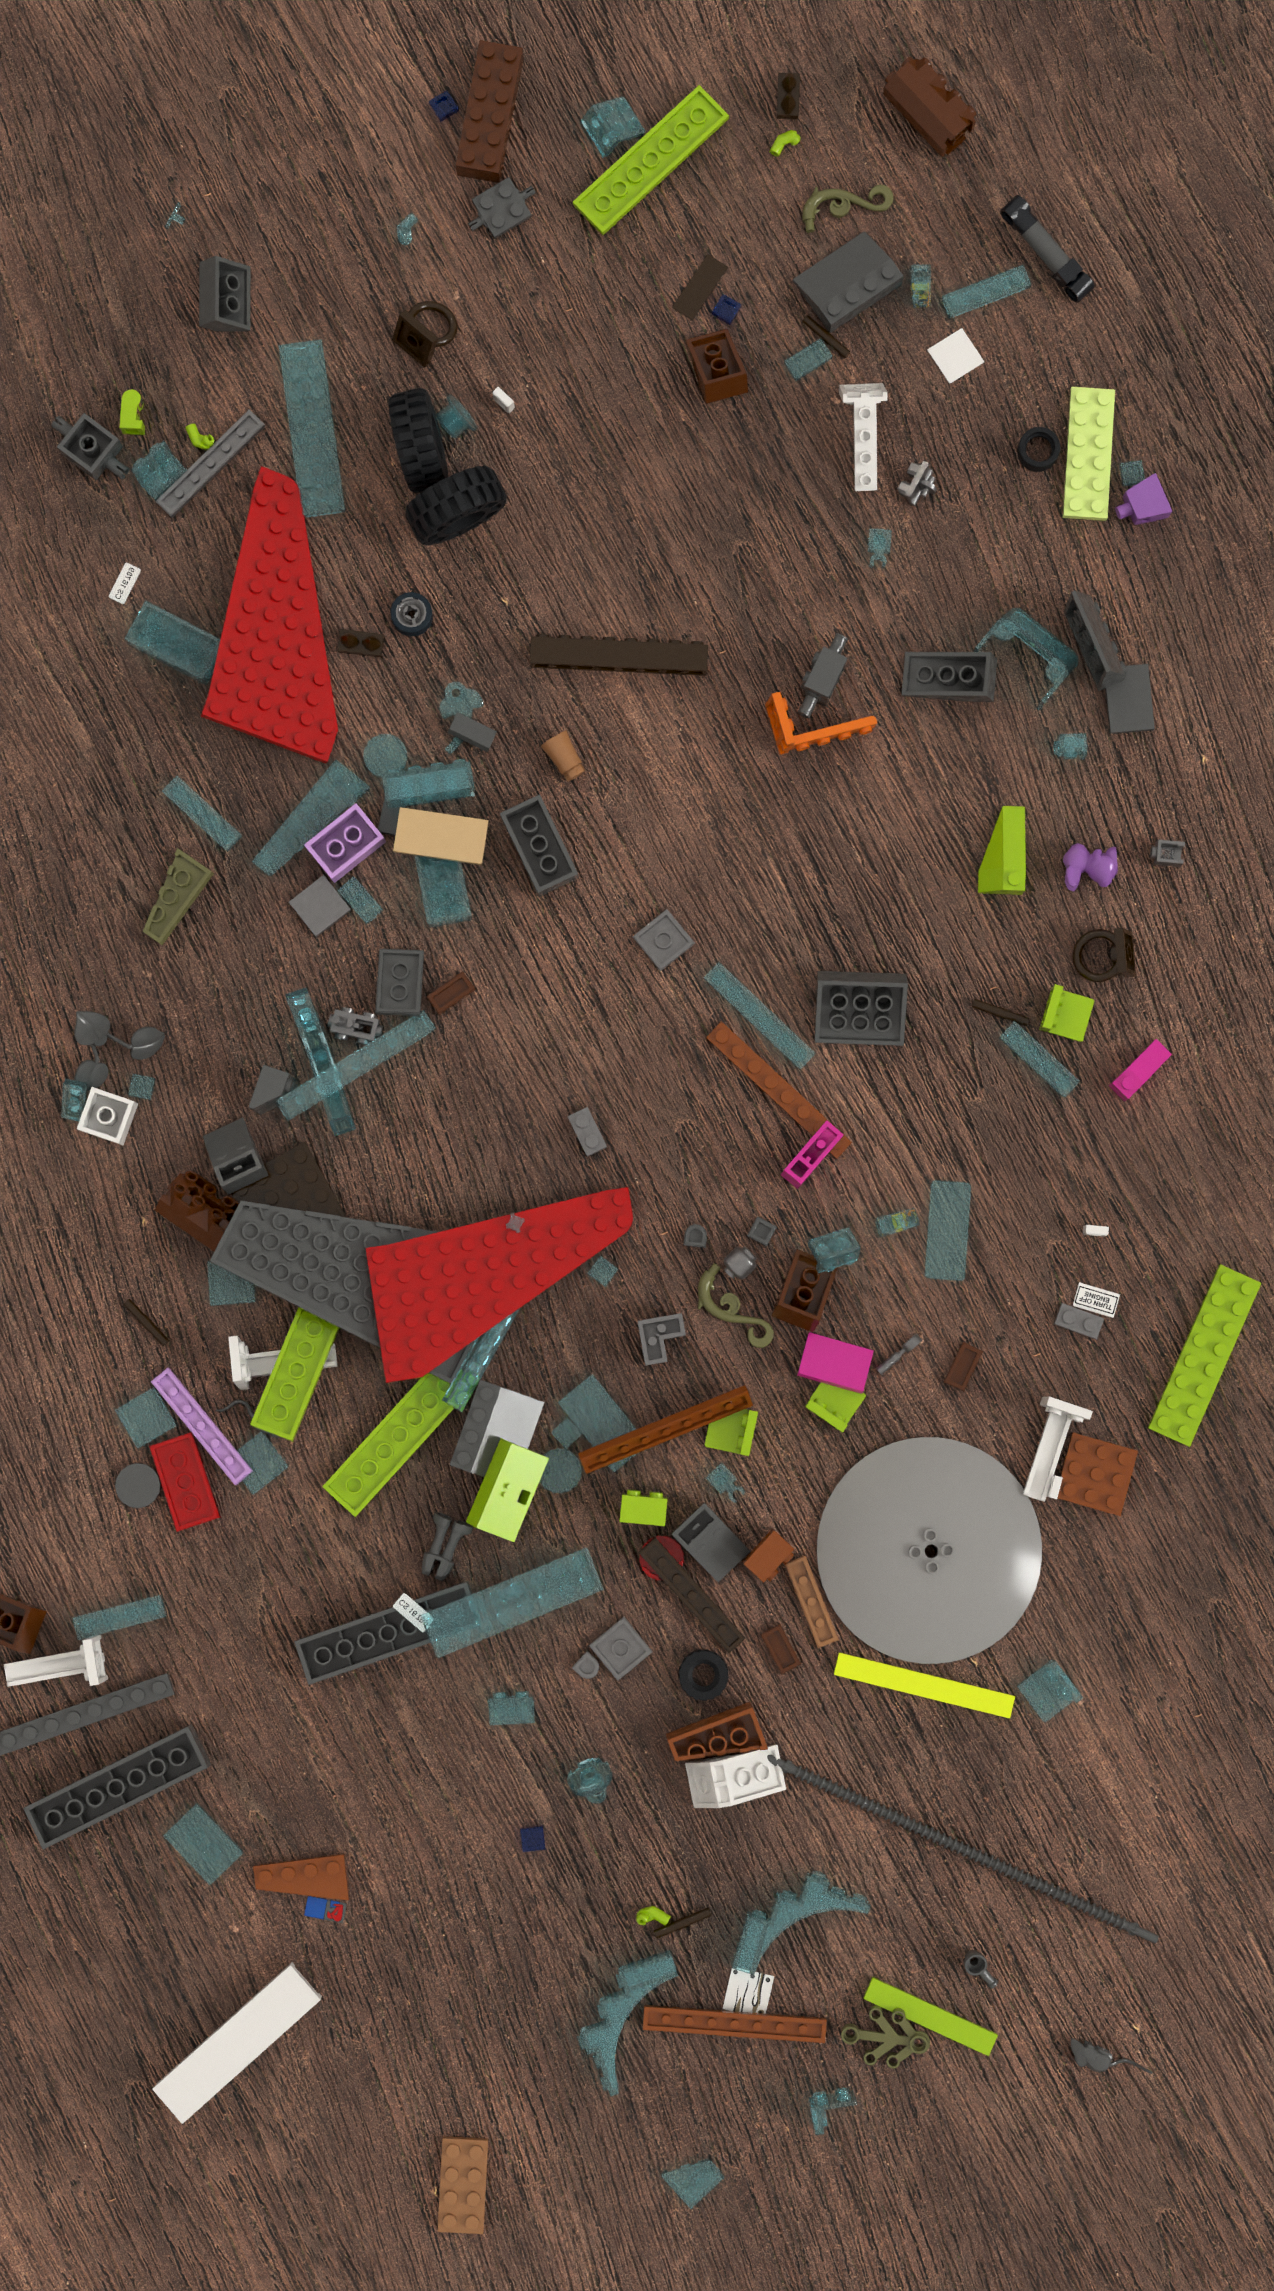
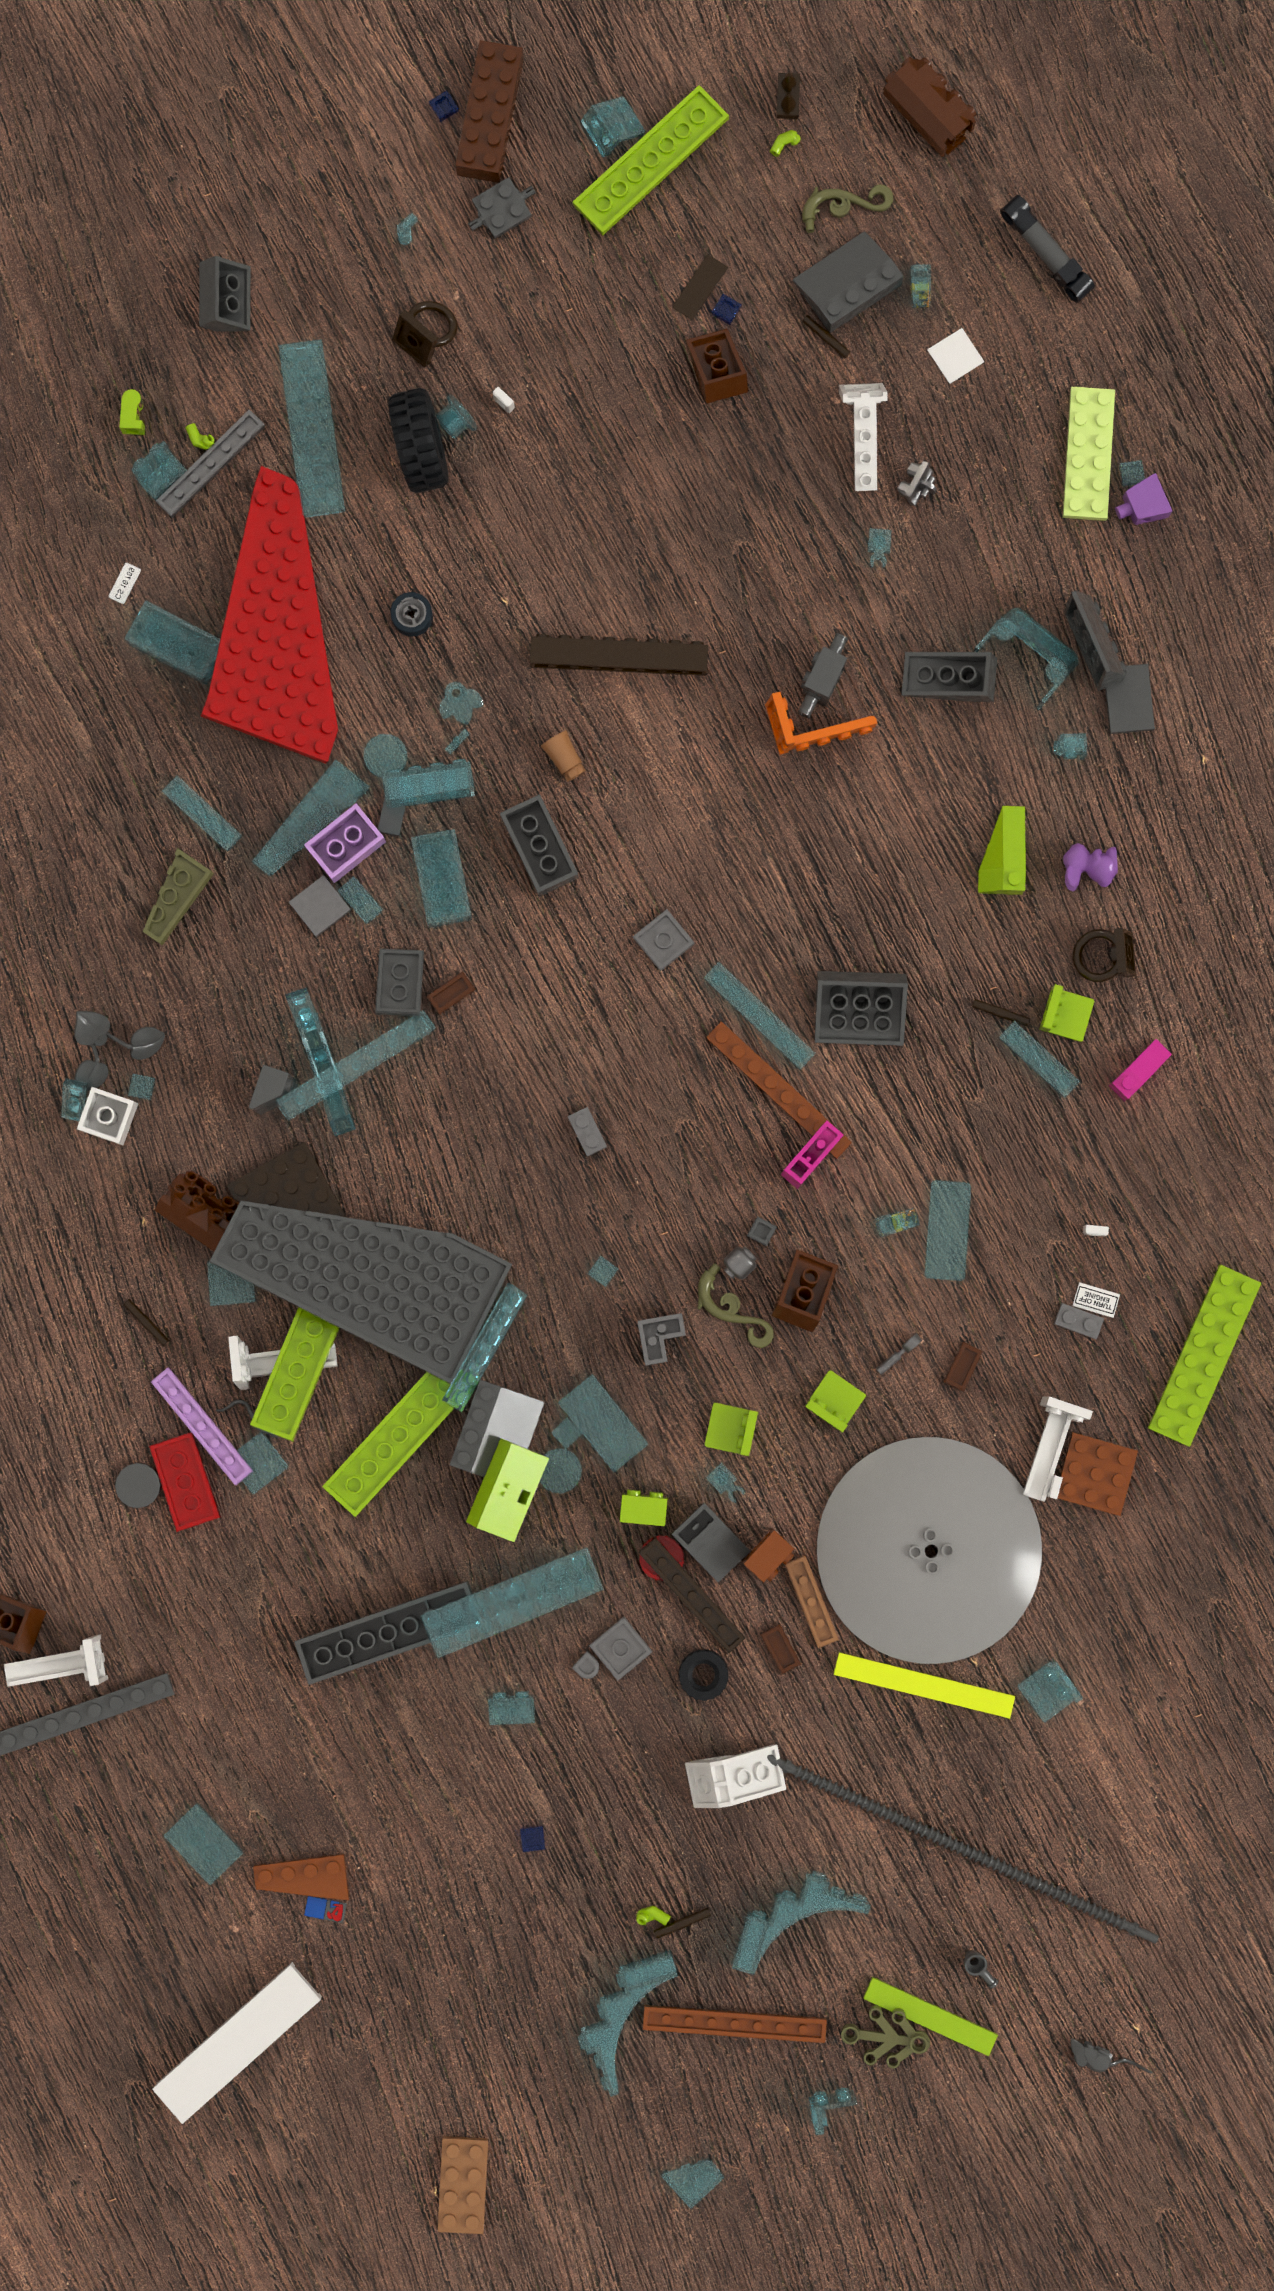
dark grey brick [23,1724,212,1849] -> none
dark grey brick [51,413,130,481] -> none
clear light blue plate [72,1594,167,1640] -> none
clear light blue tile [115,1387,177,1449] -> none
clear light blue piece [165,202,185,230] -> none
dark grey slope [203,1117,269,1195] -> none
flat silver brick [328,1007,383,1046] -> none
dark brown tile [337,629,385,658] -> none
red wing [365,1187,633,1383] -> none
tan tile [393,807,489,865] -> none
clear sticker [393,1593,434,1632] -> none
black tyre [405,465,507,546] -> none
dark grey piece [421,1512,474,1582] -> none
dark grey tile [447,712,497,752] -> none
clear light blue piece [505,1213,525,1233] -> none
clear light blue tile [567,1758,613,1804] -> none
dark orange plate [578,1385,753,1474] -> none
dark orange wedge [666,1702,768,1761] -> none
dark grey tile [683,1224,707,1248] -> none
white sticker [722,1966,774,2014] -> none
clear light blue tile [784,338,833,381] -> none
dark pink tile [797,1332,874,1394] -> none
clear light blue bracket [808,1227,861,1273] -> none
clear light blue plate [942,265,1032,319] -> none
black tyre [1017,427,1060,472] -> none
flat silver window [1150,840,1185,868] -> none

